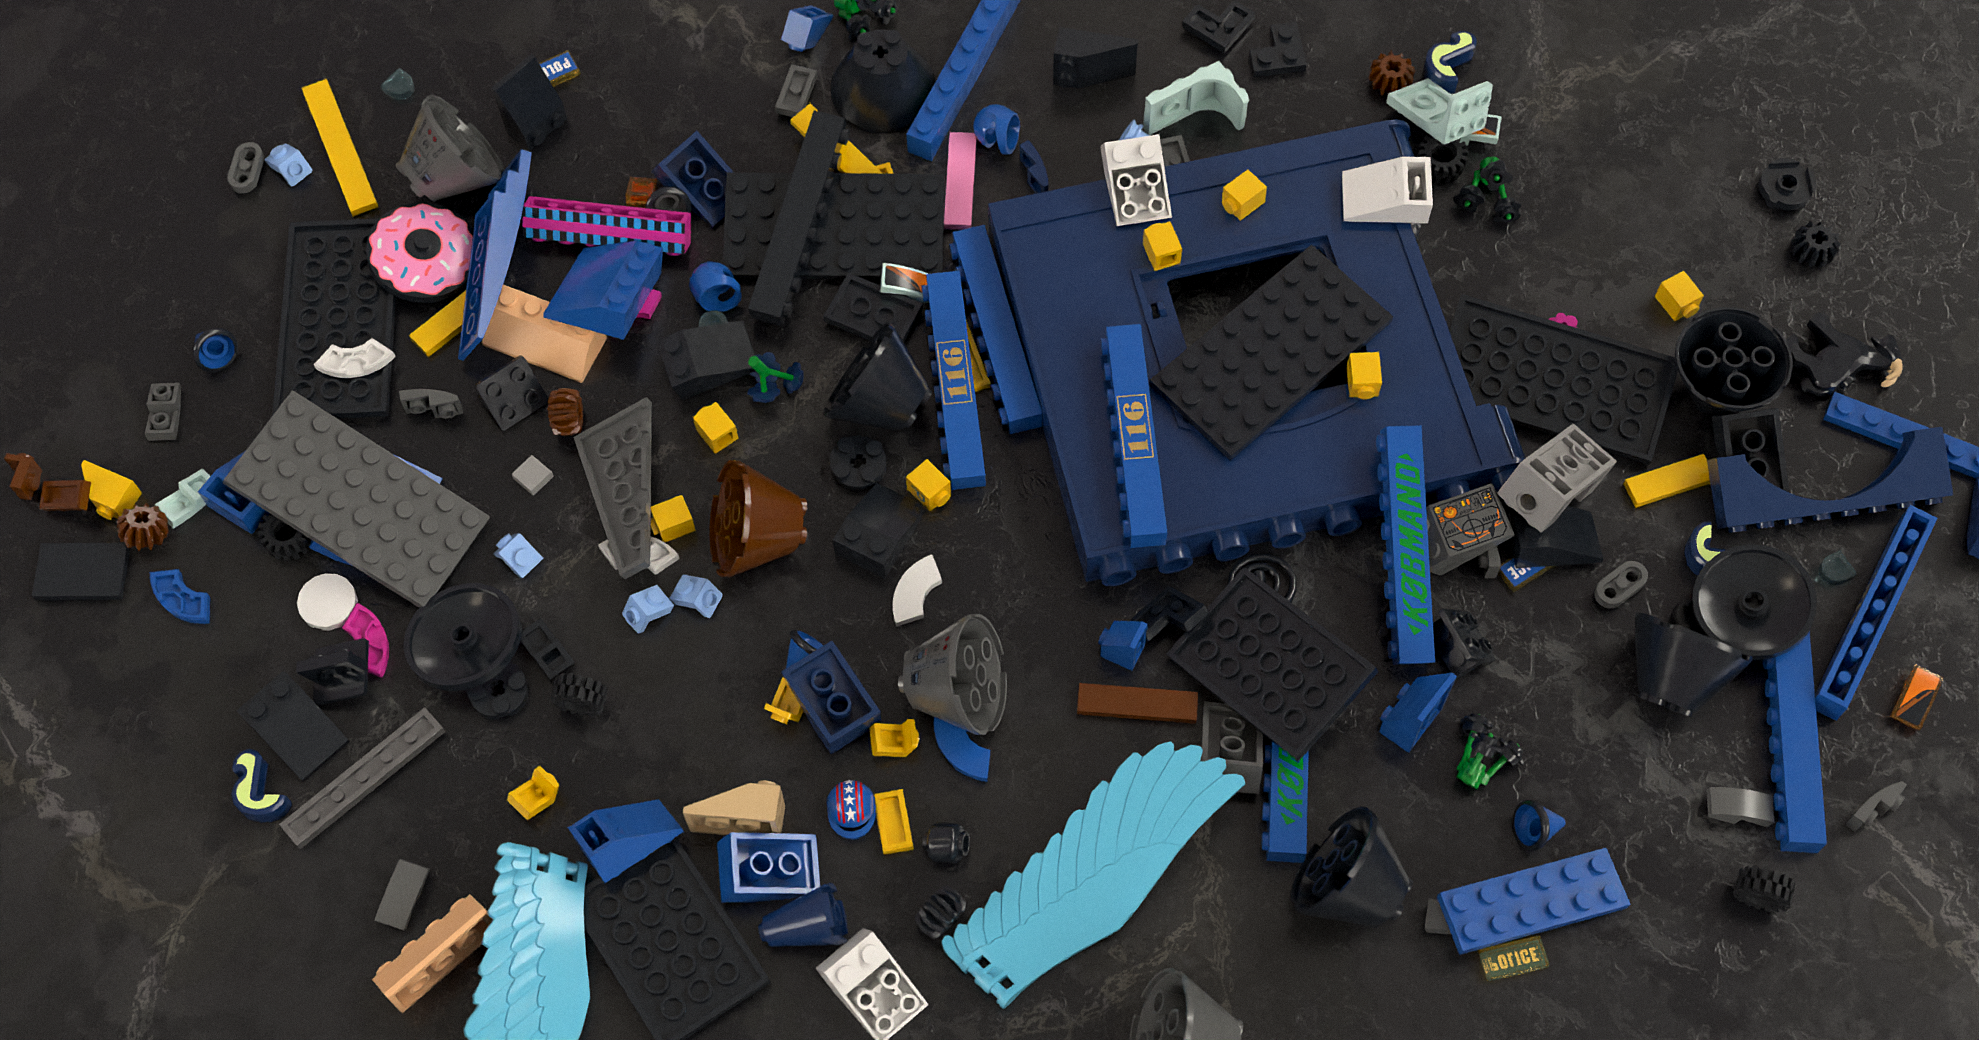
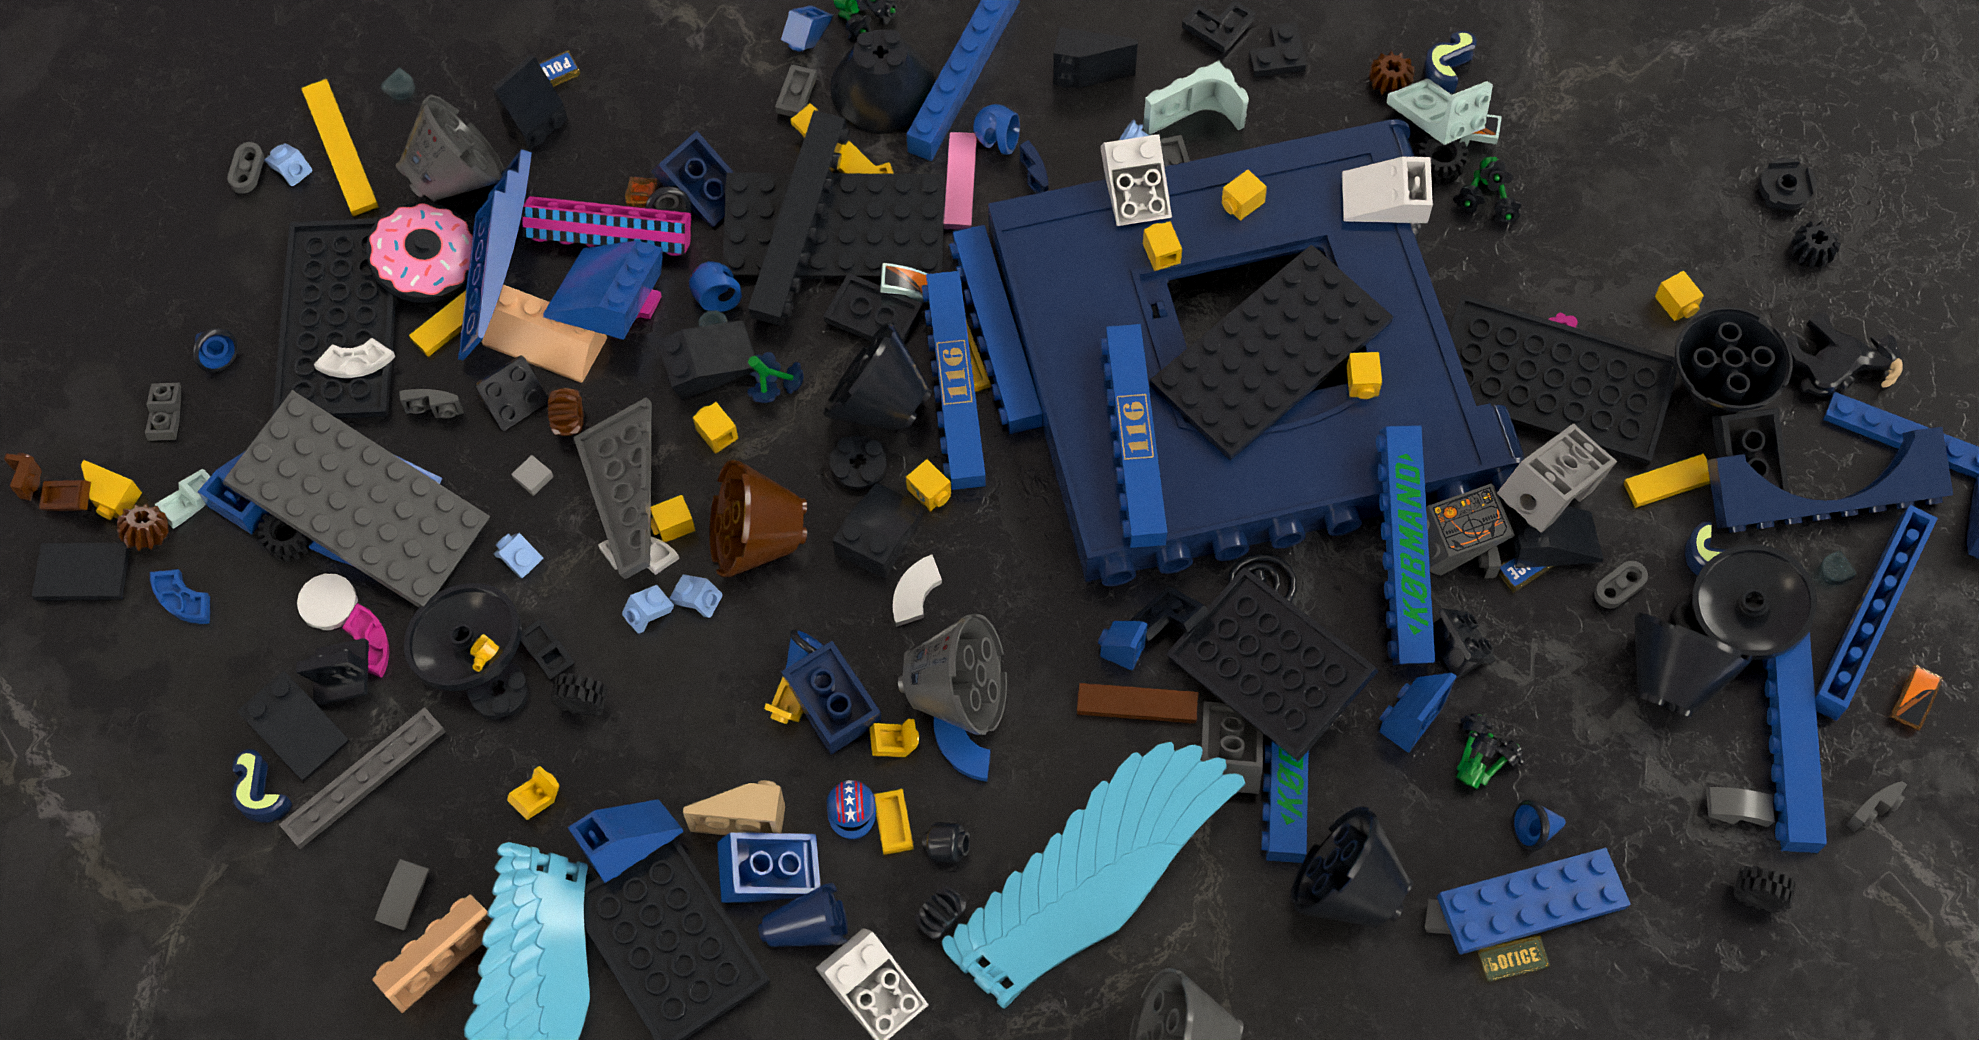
none -> yellow piece [470,634,499,671]

